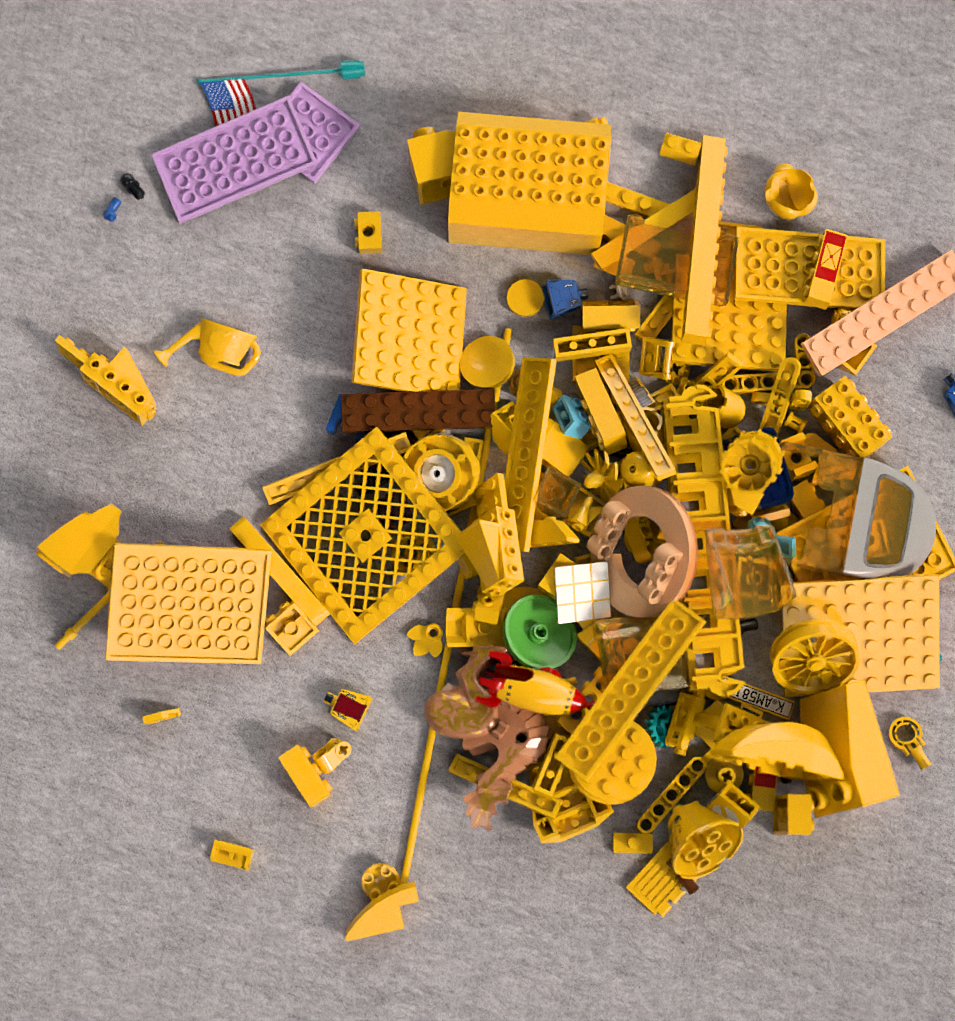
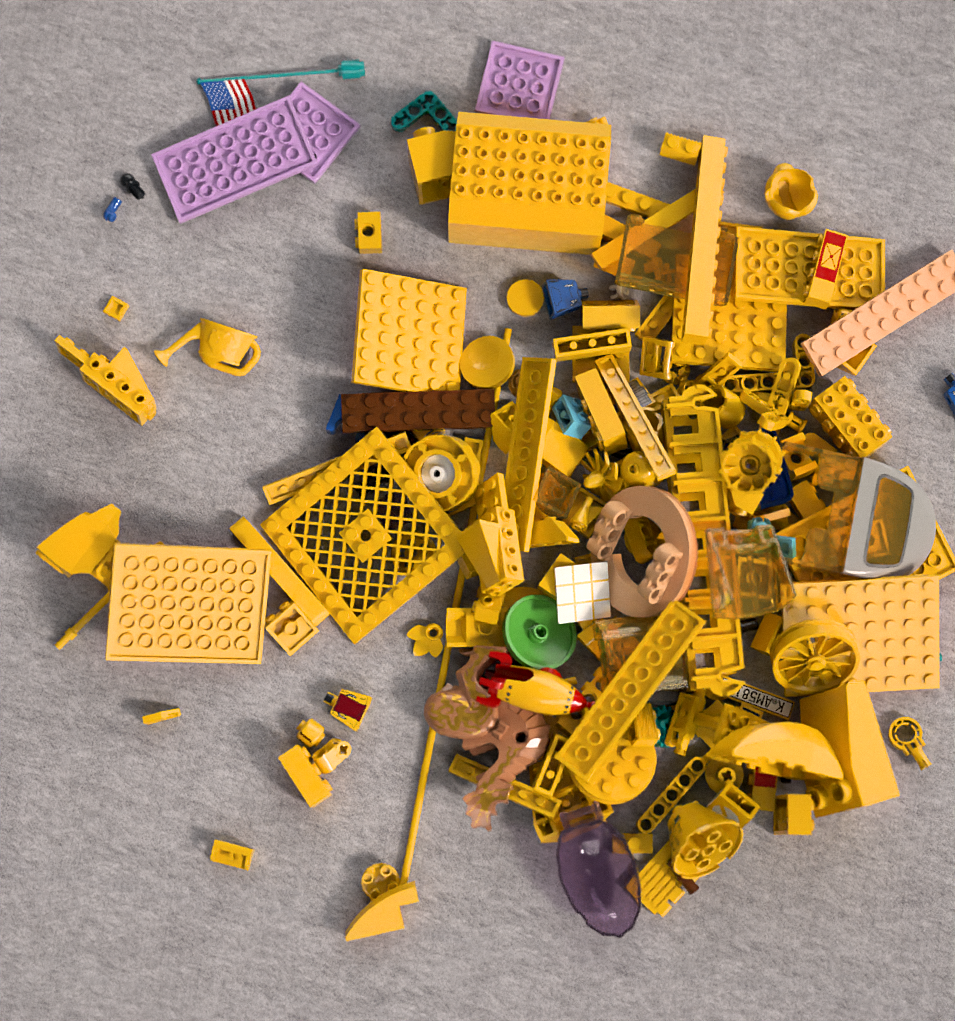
none -> yellow tile [103,296,129,322]
none -> yellow head [296,718,325,747]
none -> teal beam [391,91,457,132]
none -> lavender plate [475,41,565,119]
none -> windscreen [556,801,641,938]
none -> yellow brick [627,703,660,746]
none -> yellow beam [739,389,789,431]
none -> yellow brick [750,612,782,656]

